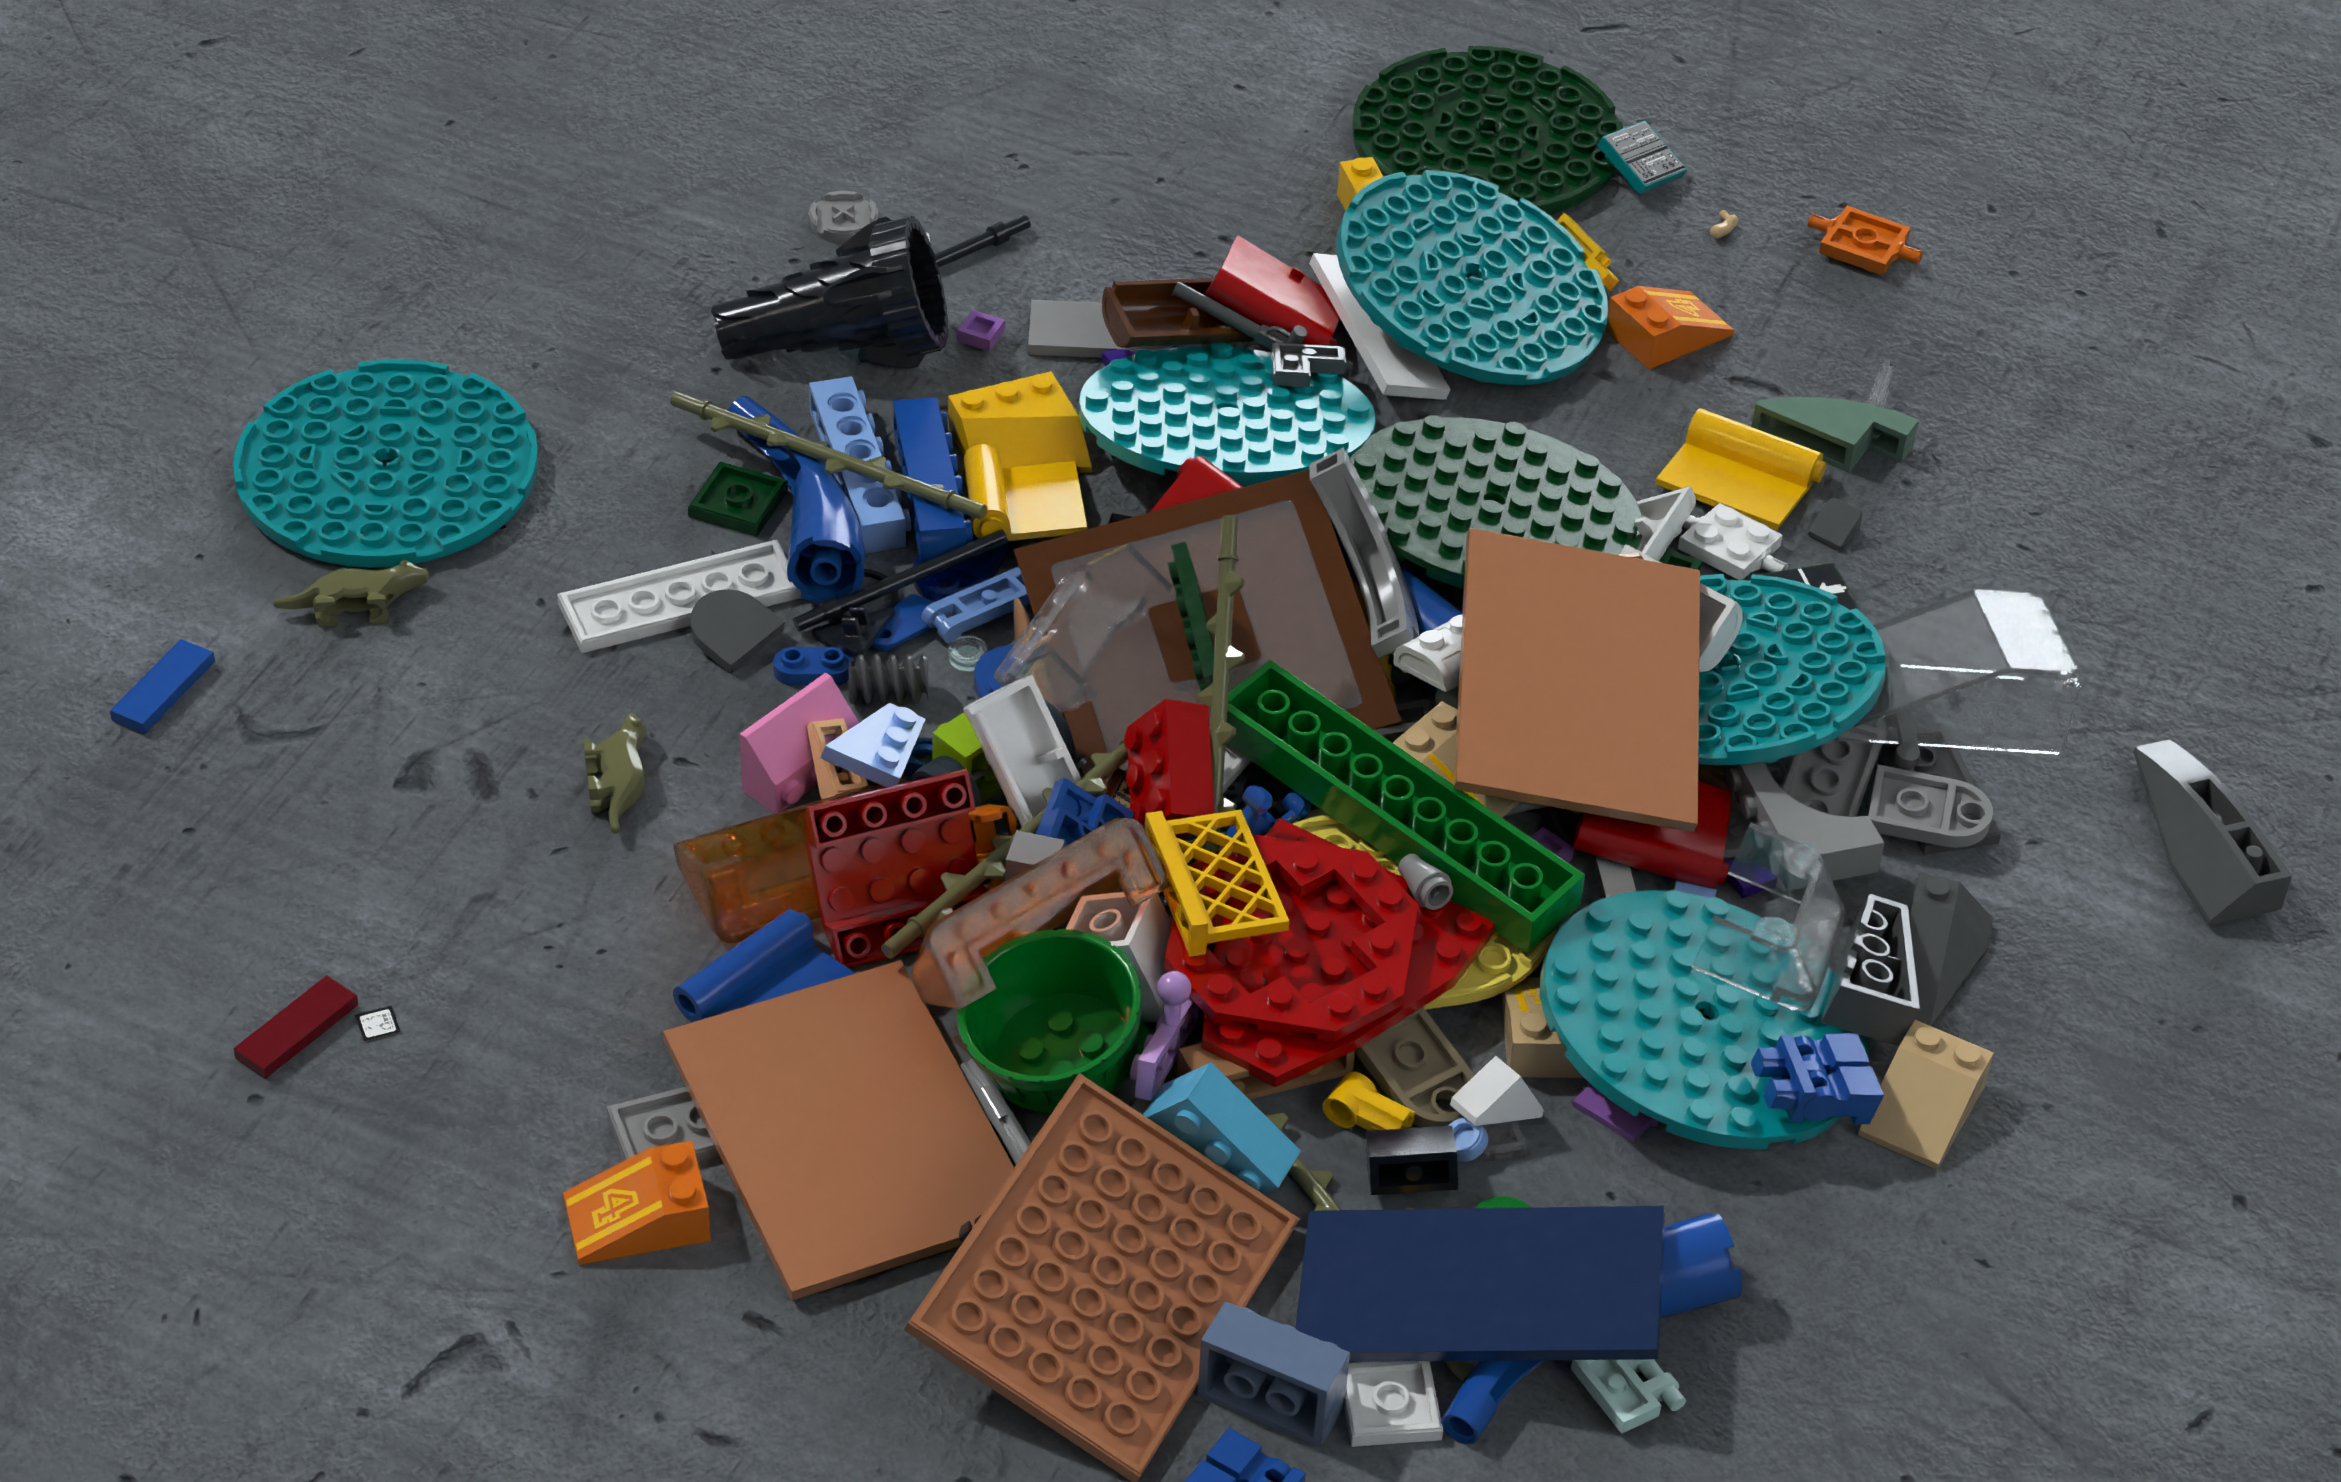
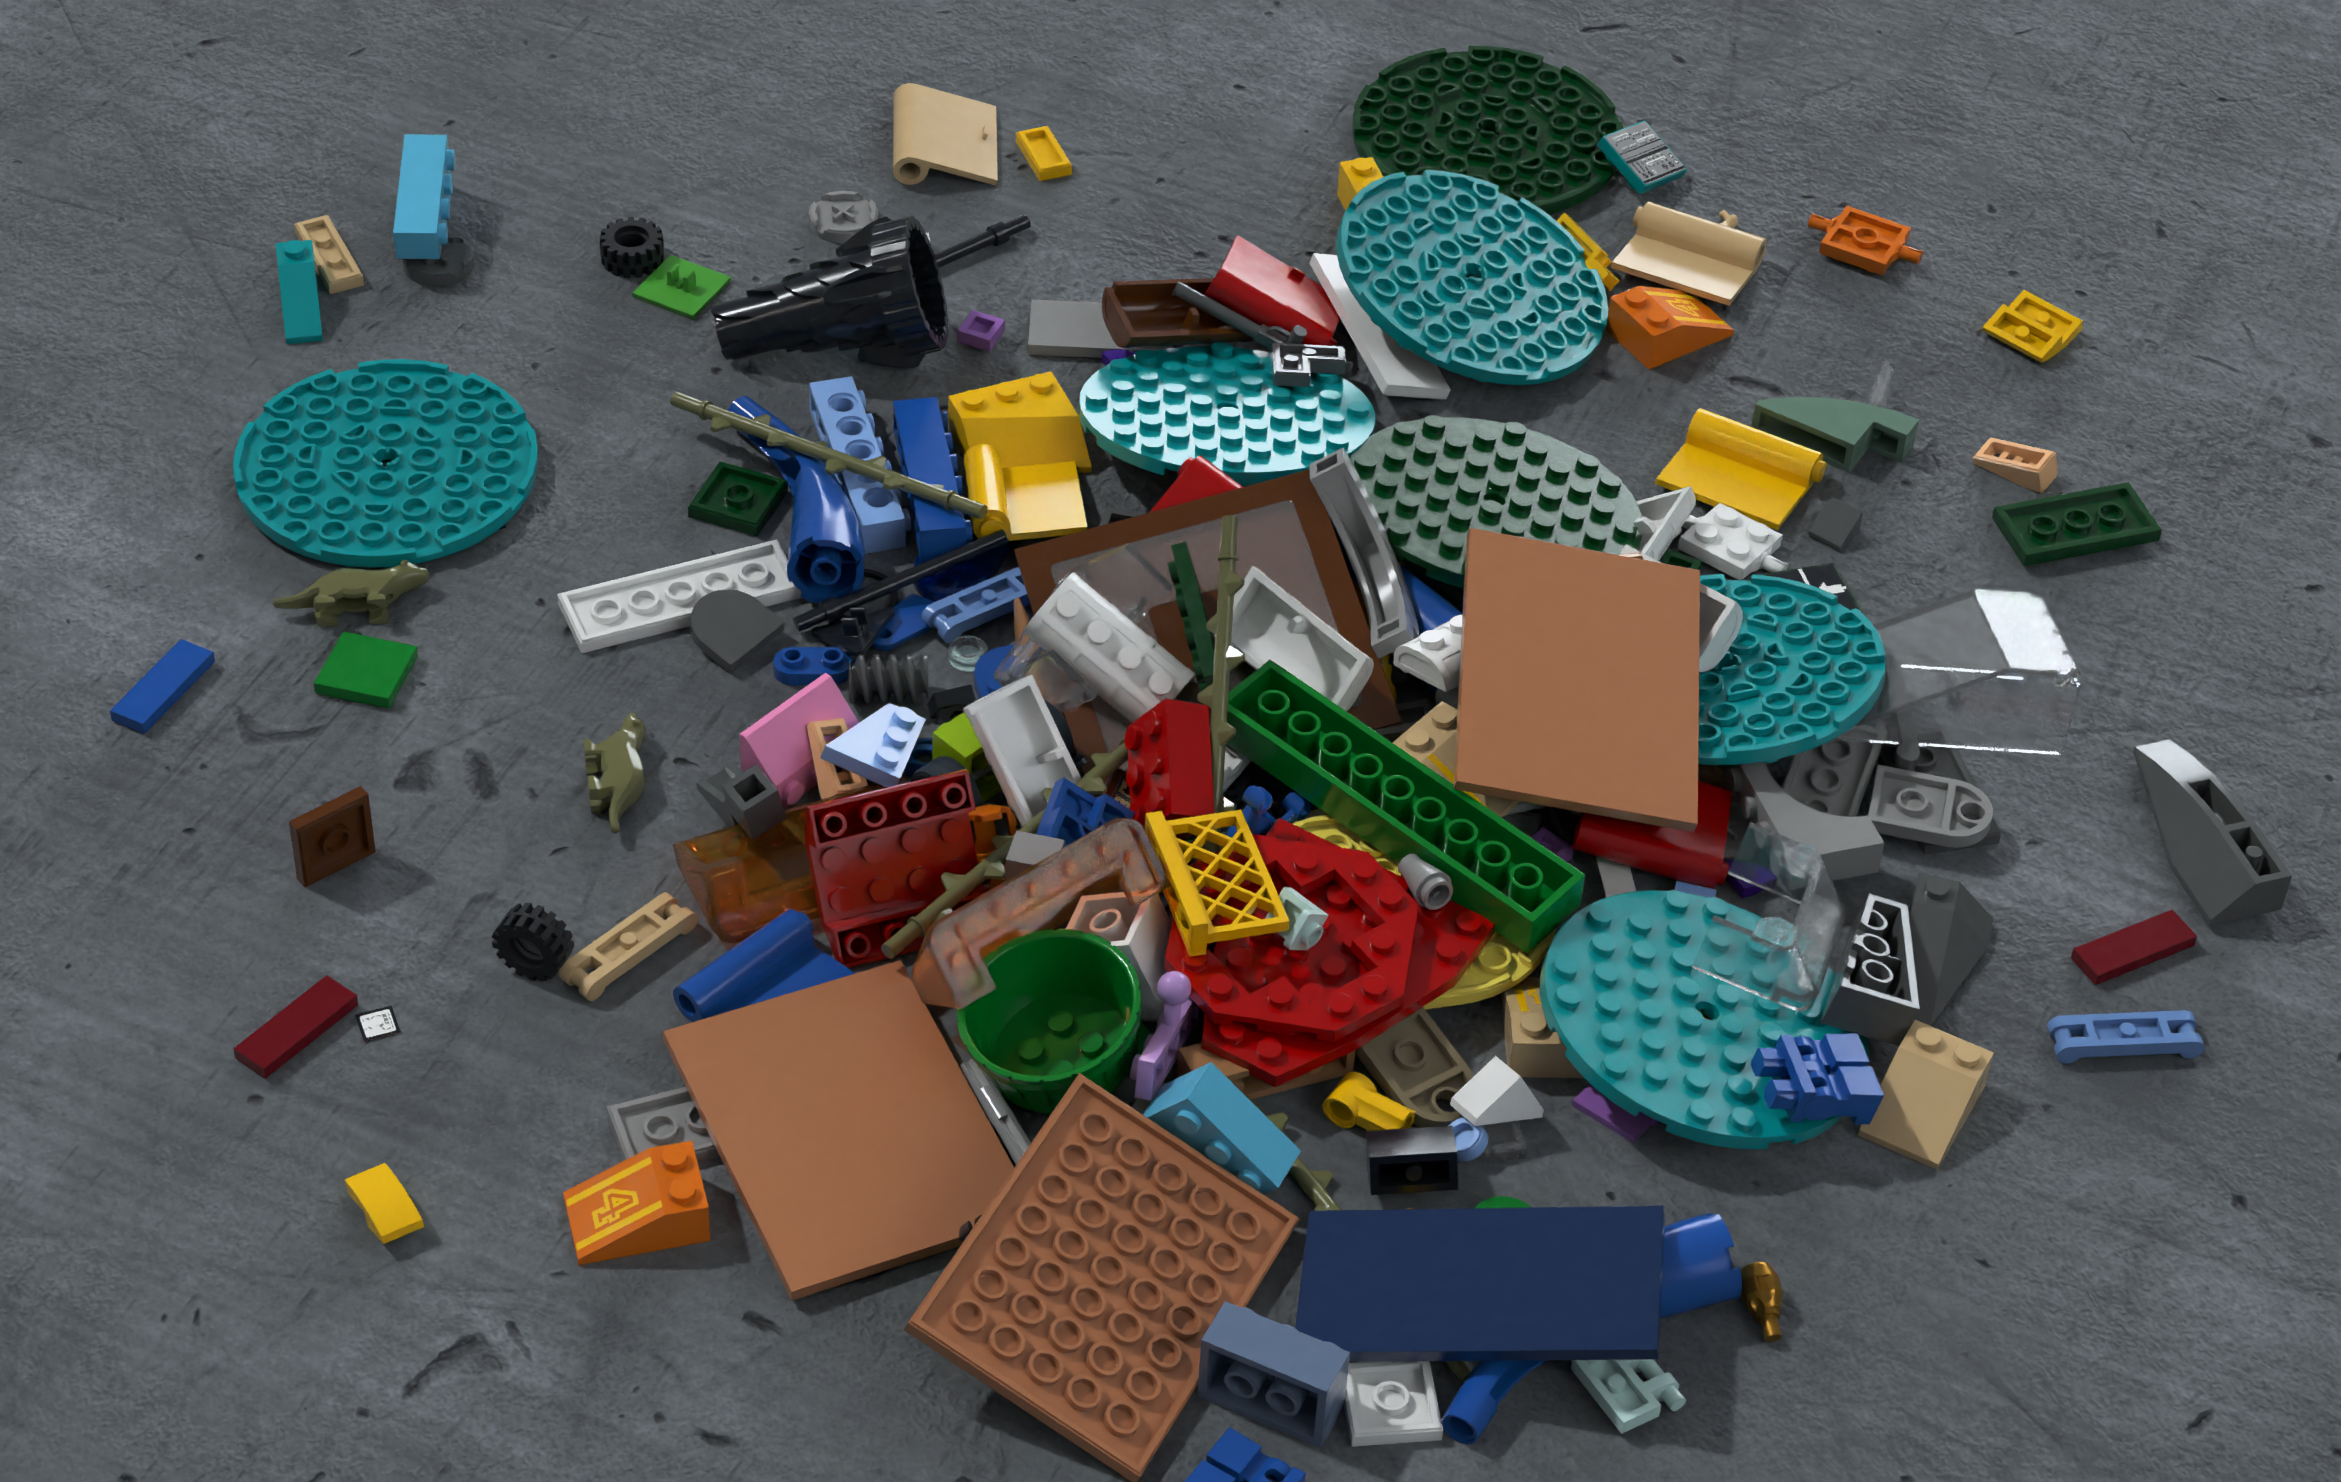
none -> teal slope [276,240,323,344]
none -> reddish brown plate [289,786,376,887]
none -> tan tile [294,215,364,294]
none -> green tile [314,631,418,709]
none -> yellow slope [344,1163,424,1244]
none -> medium azure wedge [393,134,456,259]
none -> dark grey tile [403,234,474,287]
none -> black tyre [492,903,574,981]
none -> tan plate [558,892,698,1001]
none -> black tyre [600,217,664,278]
none -> bright green piece [632,255,731,320]
none -> dark grey arch [696,762,787,842]
none -> tan door [893,83,998,186]
none -> black tile [927,684,975,725]
none -> yellow tile [1016,126,1072,181]
none -> white container [1023,572,1195,723]
none -> white container [1214,566,1374,711]
none -> light aqua bracket [1265,887,1329,951]
none -> tan door [1611,202,1767,306]
none -> pearl gold piece [1741,1261,1783,1342]
none -> light nougat slope [1973,438,2058,493]
none -> yellow slope [1982,290,2083,363]
none -> dark green plate [1992,482,2162,566]
none -> medium blue plate [2047,1010,2205,1064]
none -> dark red tile [2071,909,2197,985]

